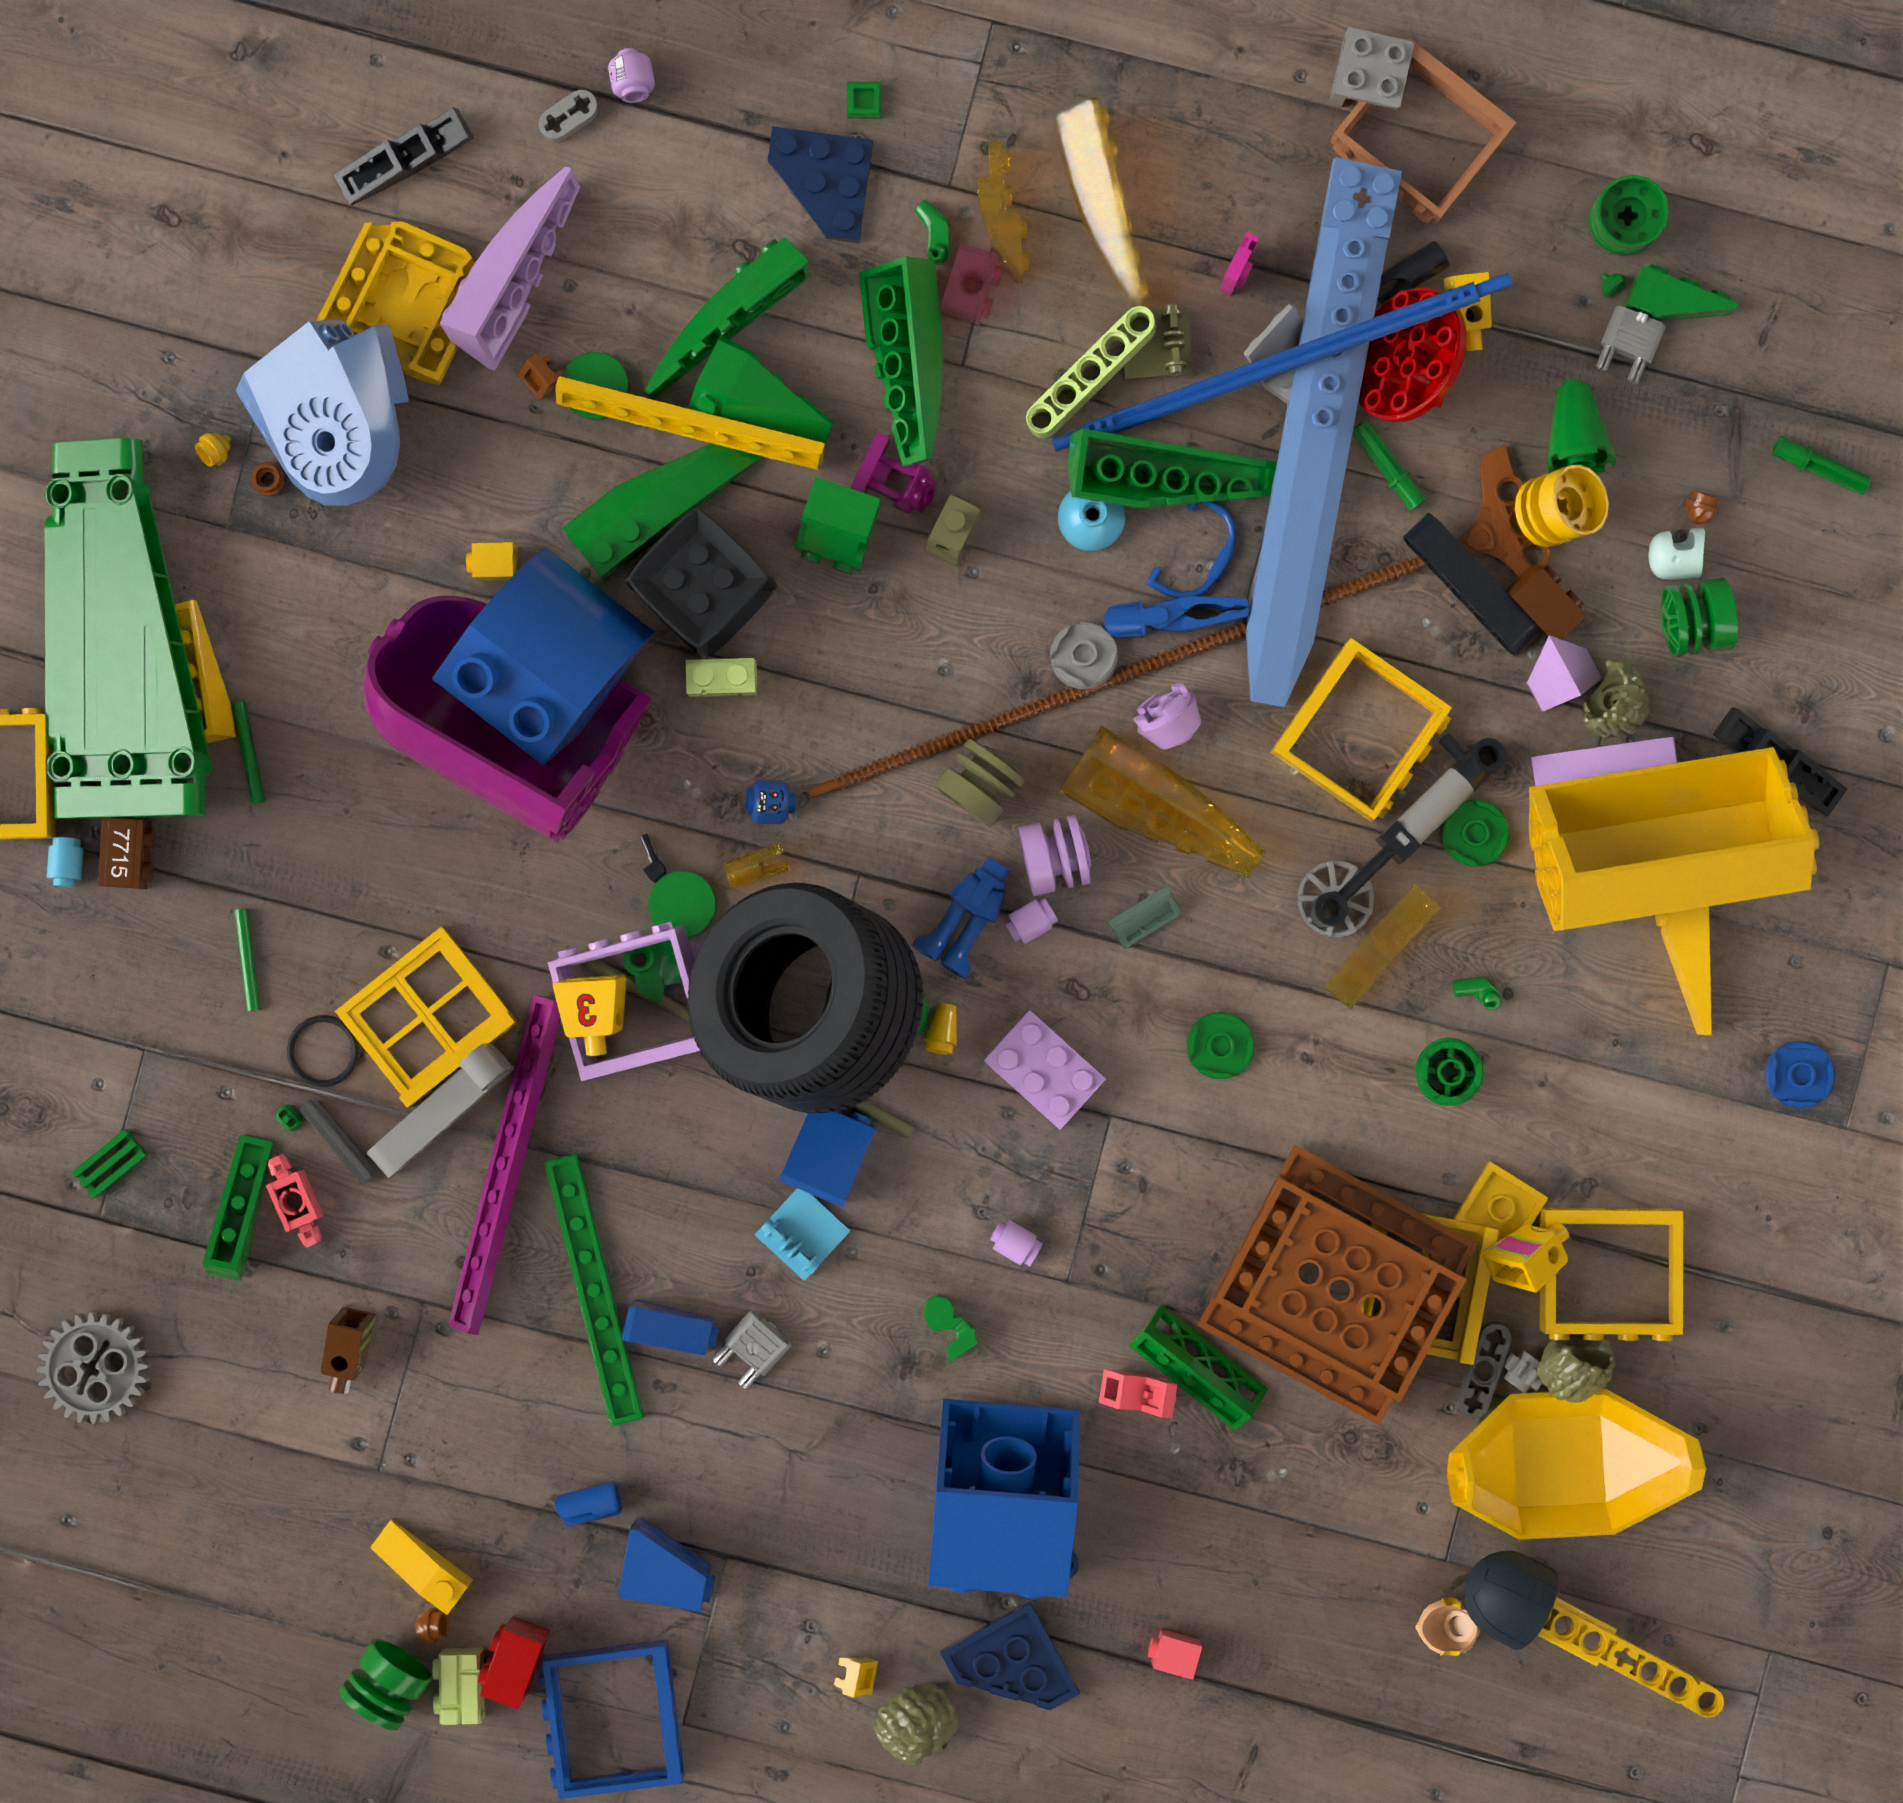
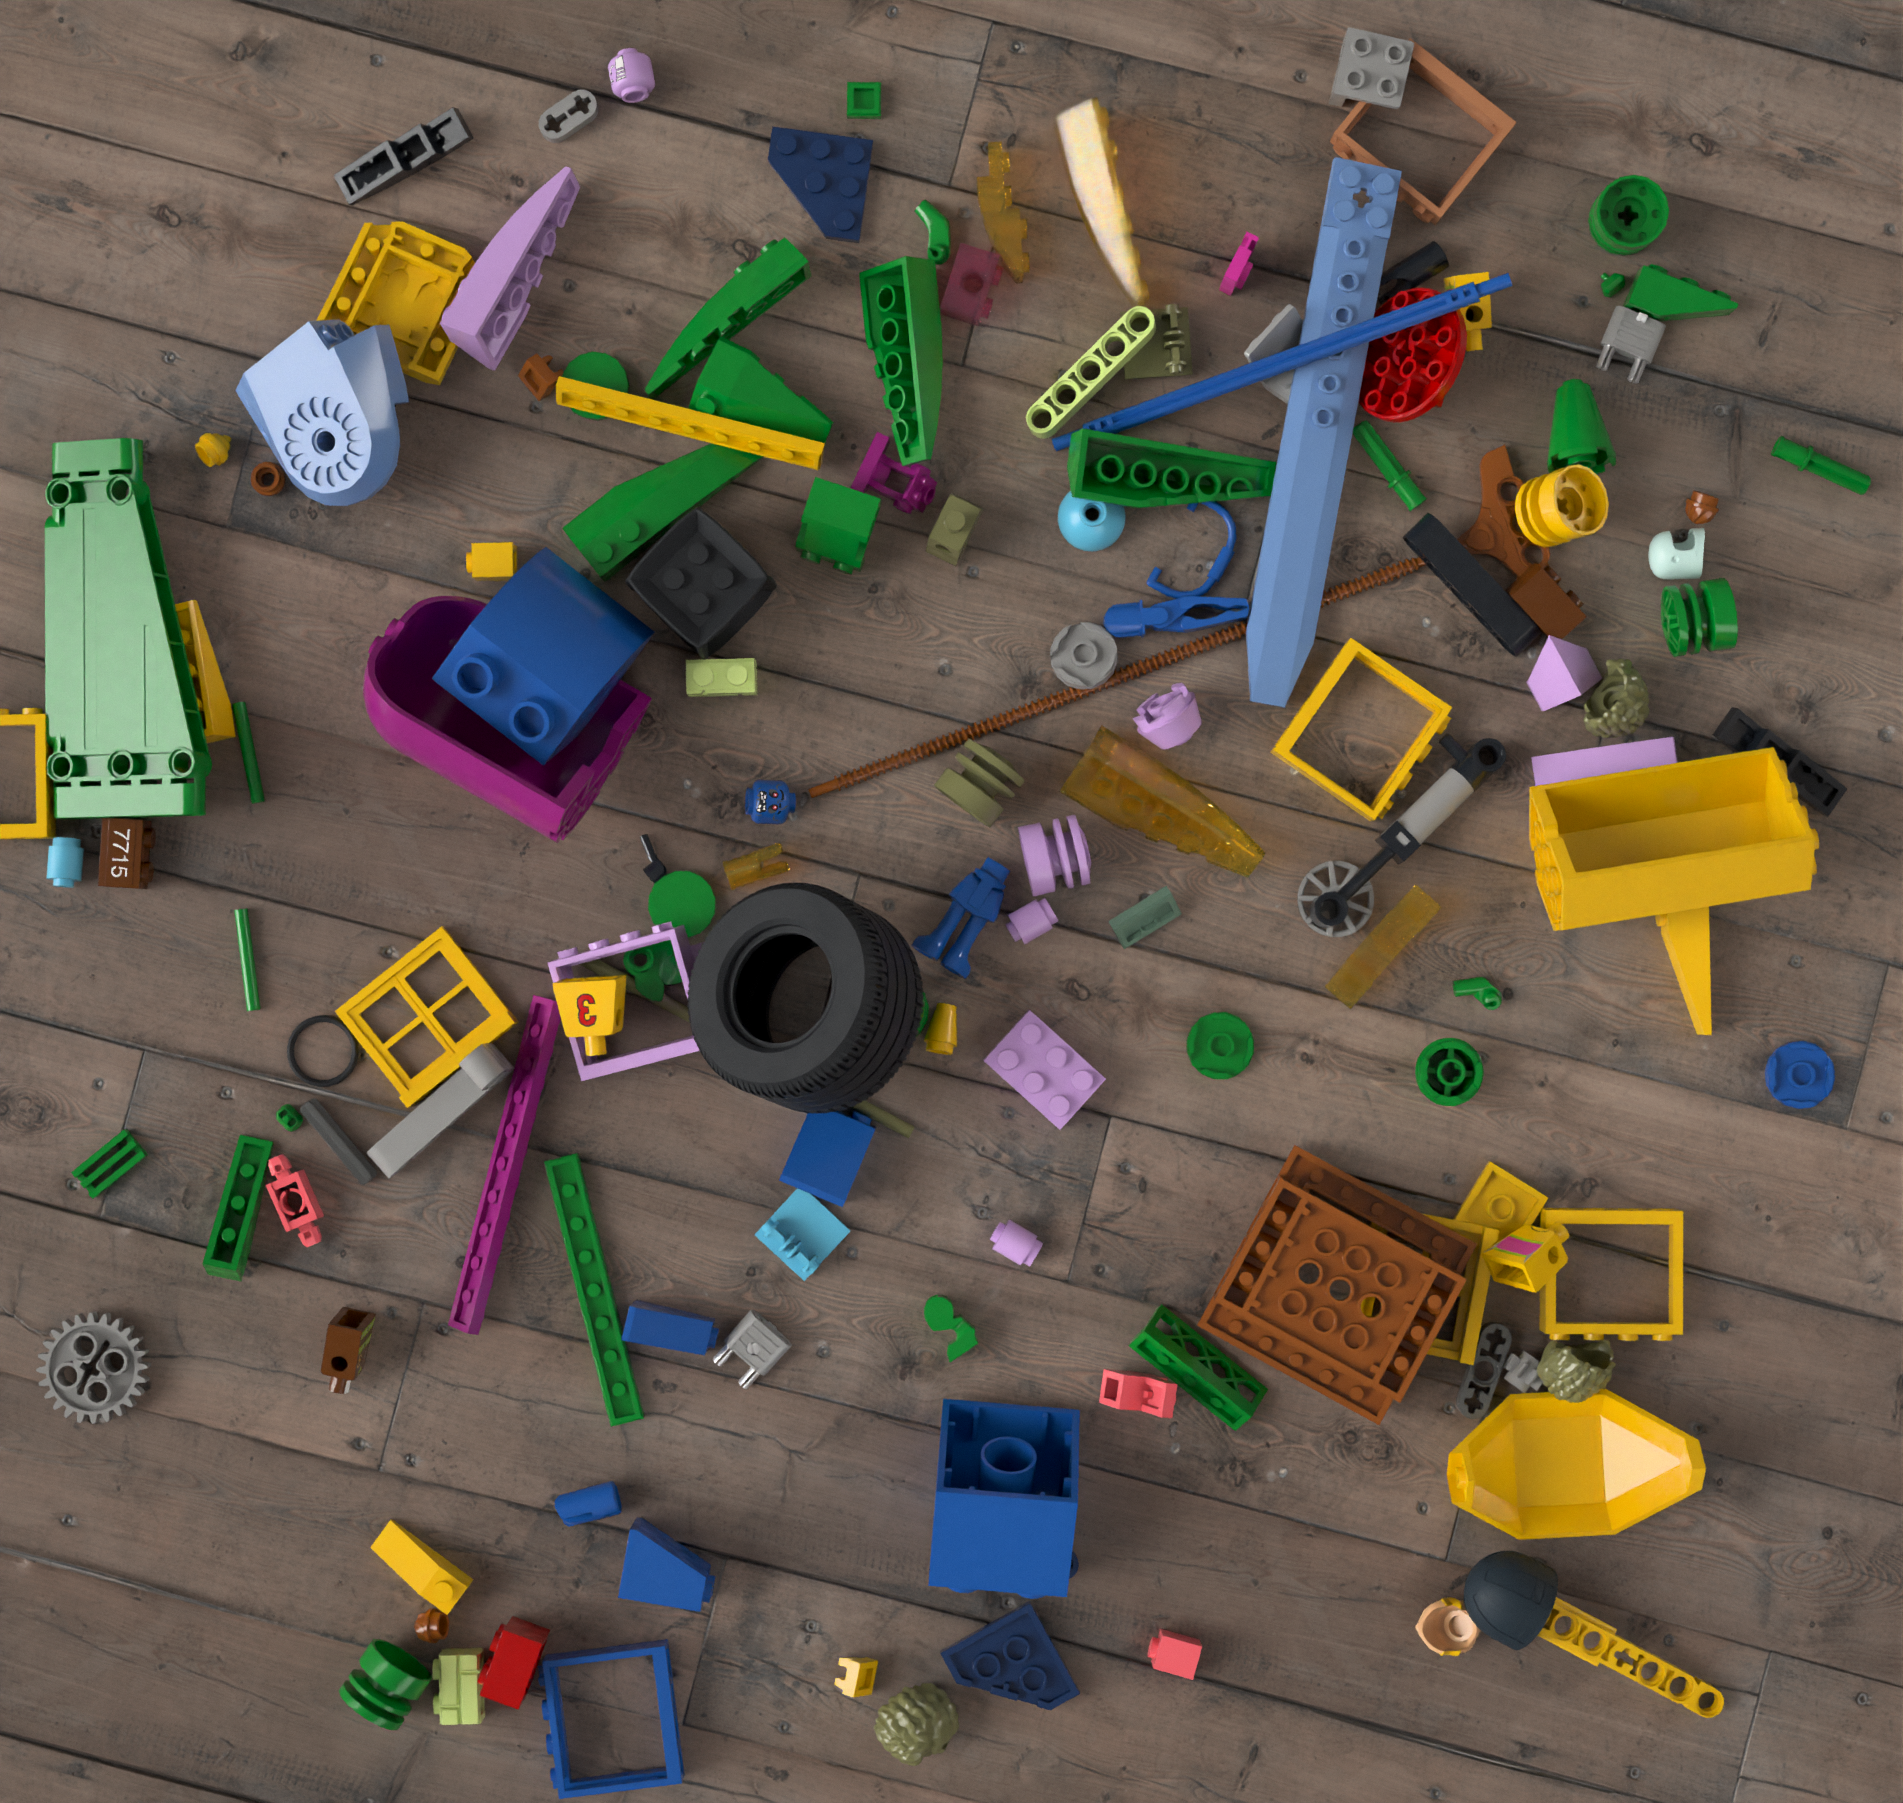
green tile [1440,799,1510,867] -> none

